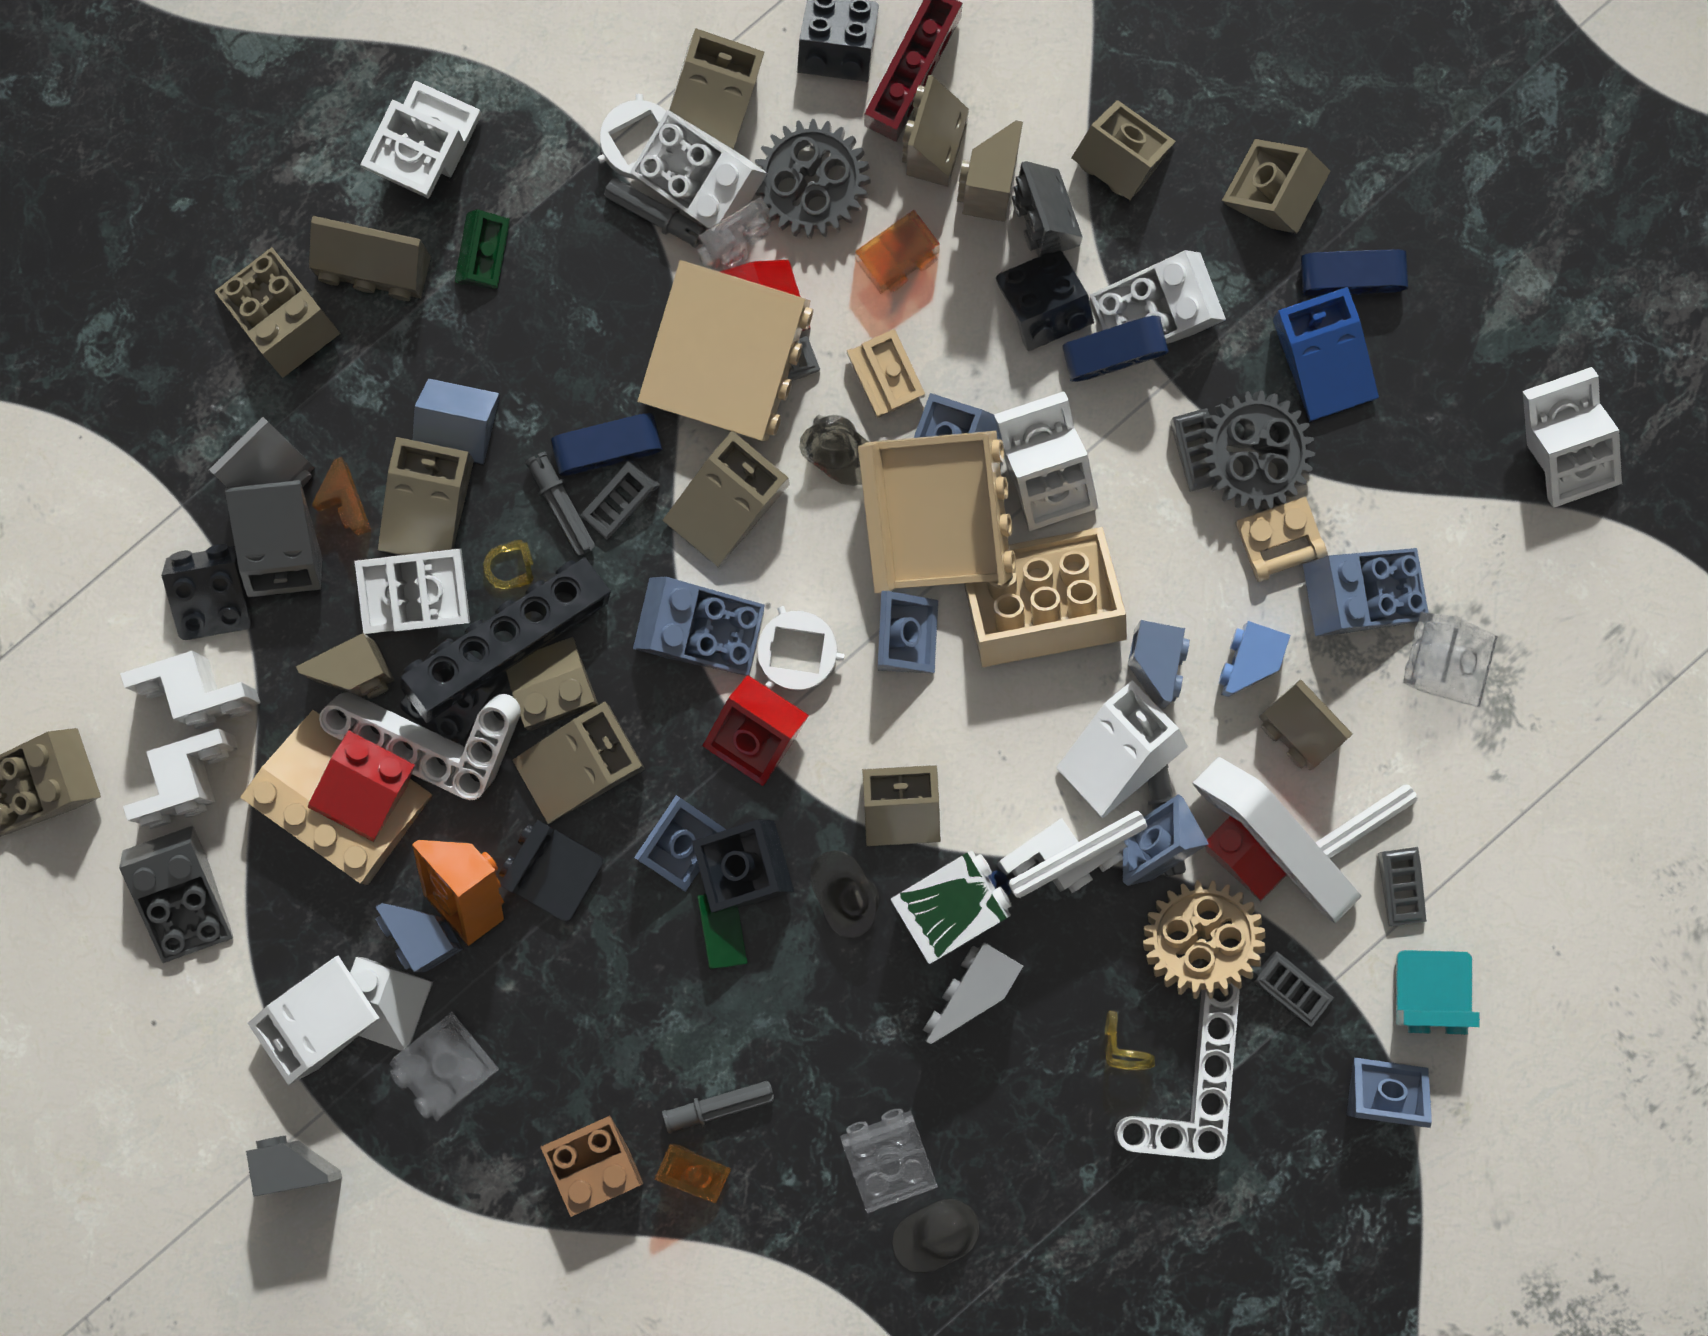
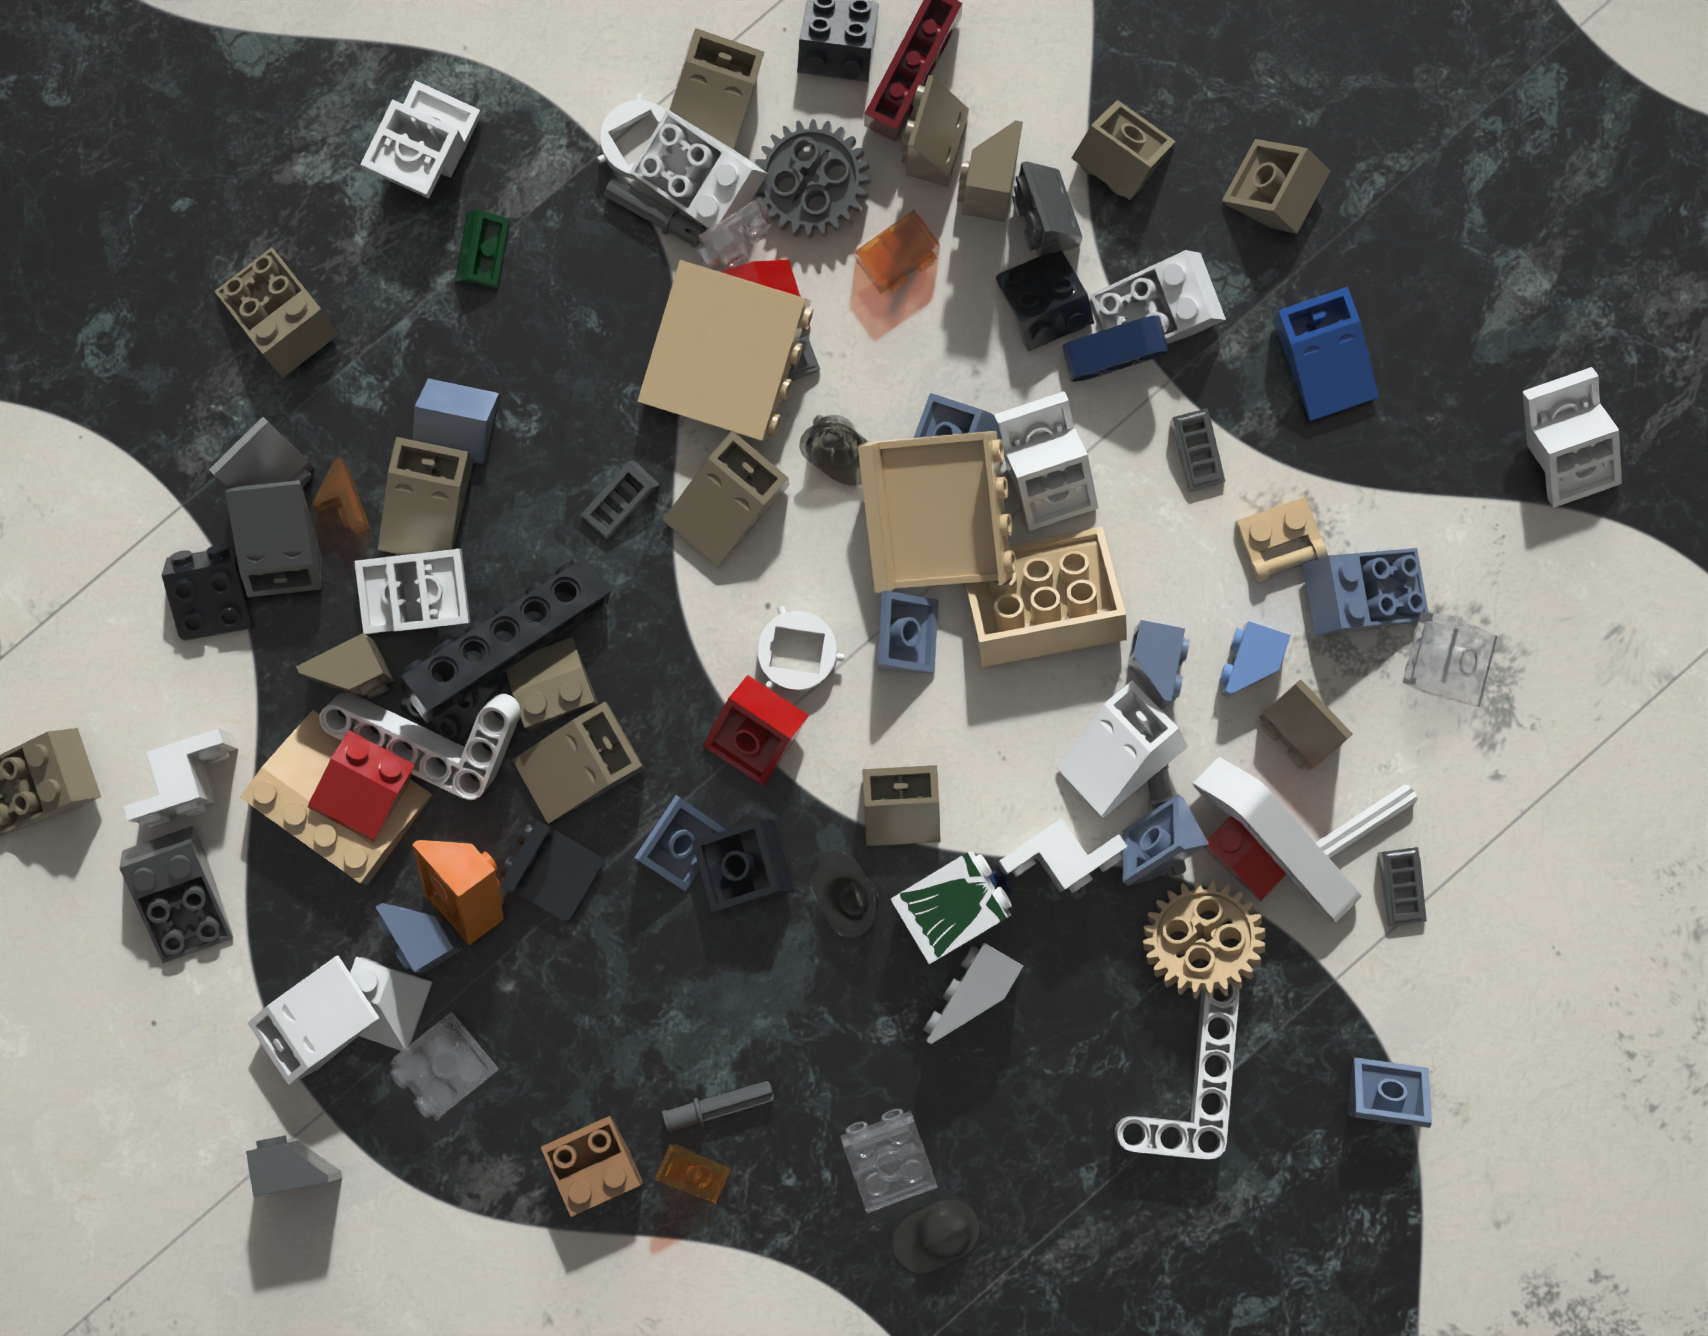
white bracket [120,651,260,729] -> none
dark tan slope [309,216,431,301] -> none
clear yellow piece [483,540,533,589] -> none
dark grey axle [525,452,595,556] -> none
dark blue beam [551,413,662,476] -> none
sand blue slope [633,577,765,676] -> none
dark green slope [698,894,747,970] -> none
tan plate [847,329,925,419] -> none
white axle [1009,811,1147,898] -> none
clear yellow piece [1105,1011,1155,1070] -> none
dark grey gear [1197,390,1315,511] -> none
dark grey slope [1252,951,1334,1027] -> none
dark blue beam [1301,249,1408,295] -> none
teal bracket [1396,950,1480,1035] -> none

